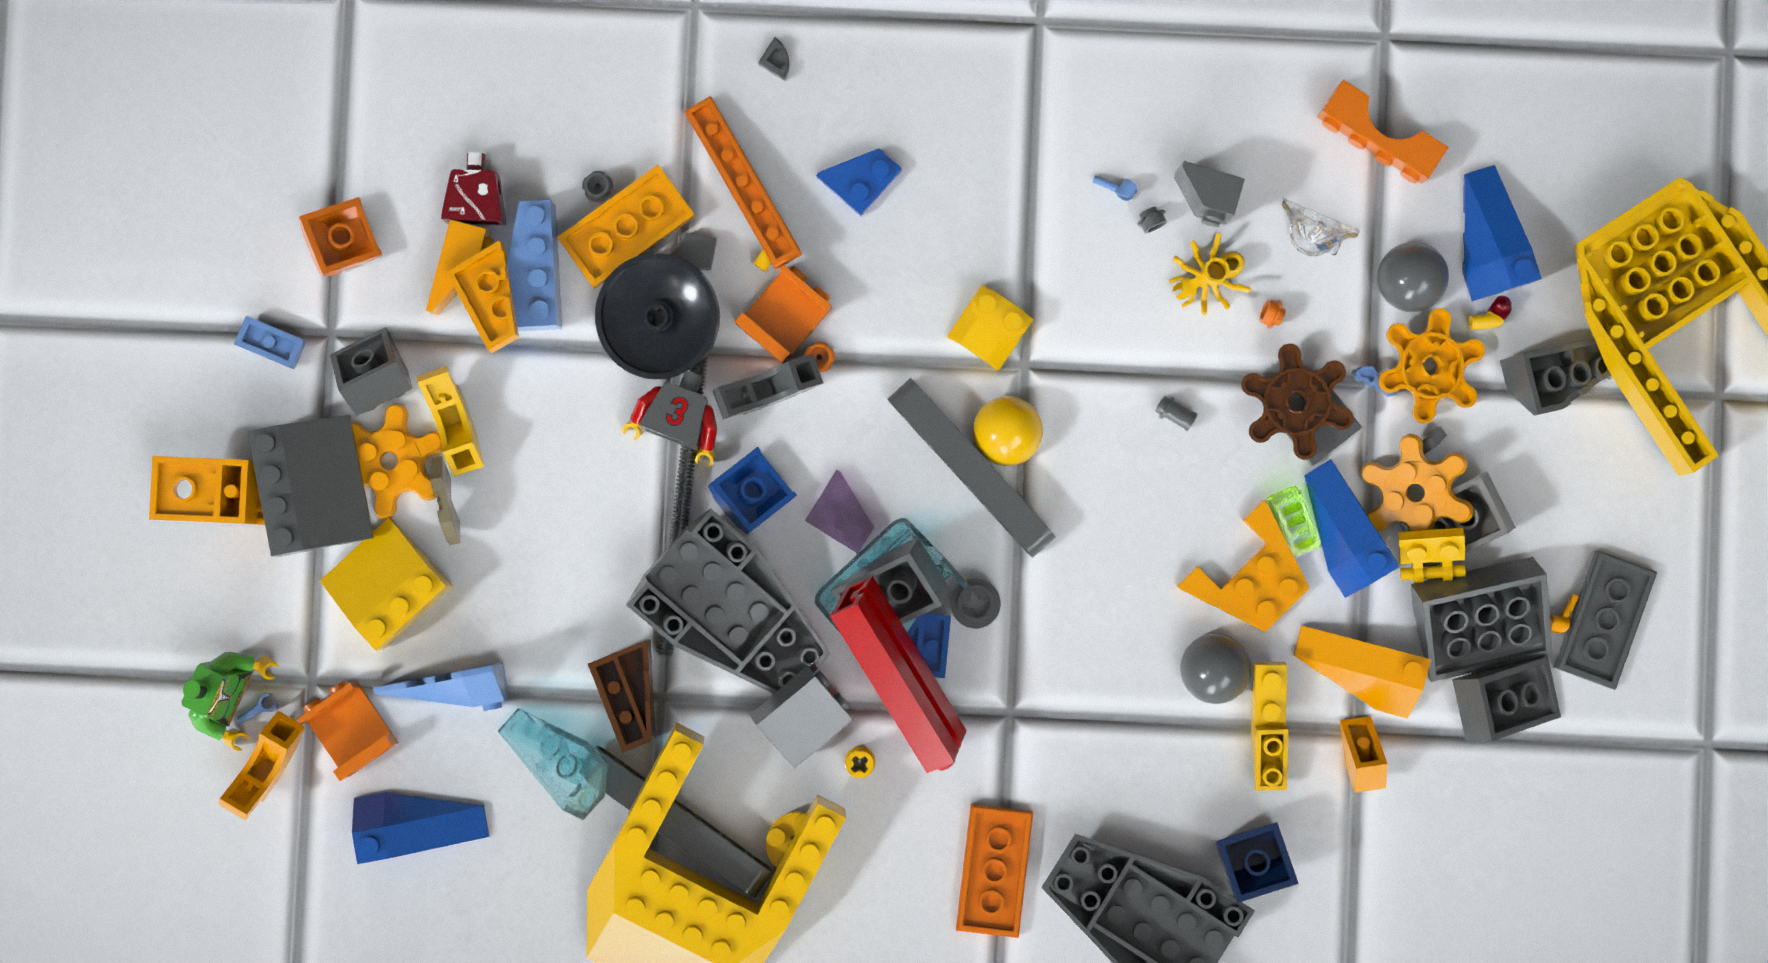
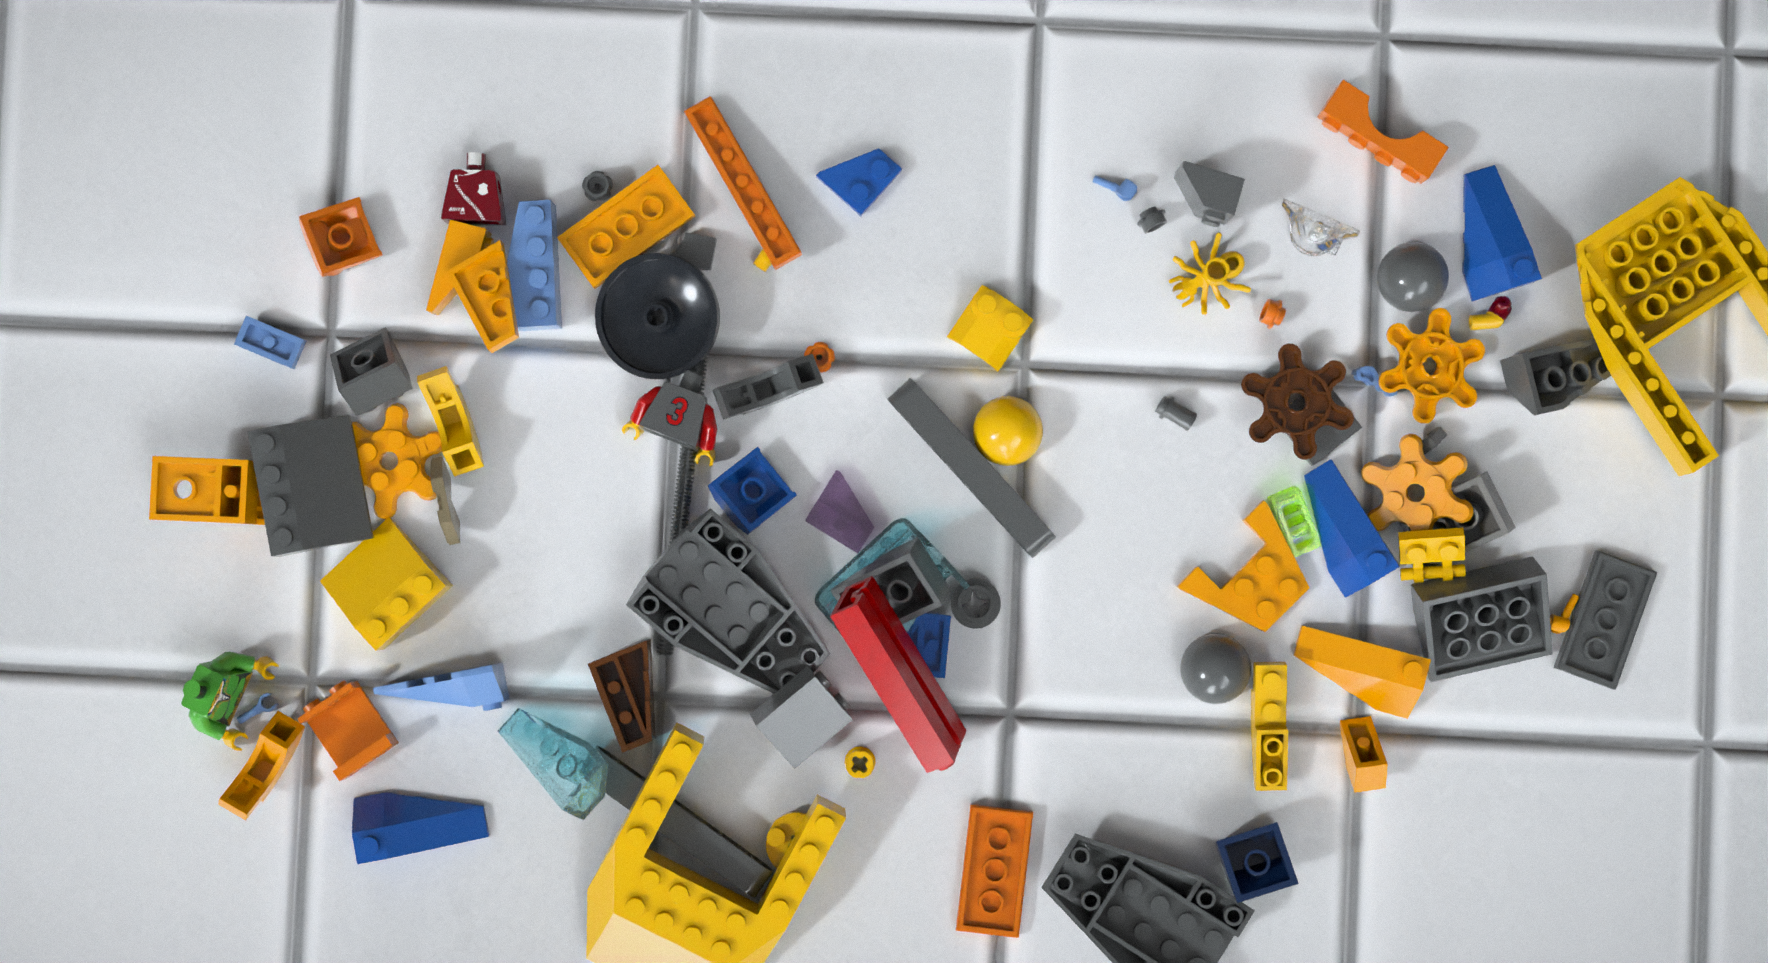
orange panel [734,264,832,364] -> none
dark grey tile [758,37,789,81] -> none
dark grey slope [1452,656,1561,741] -> none

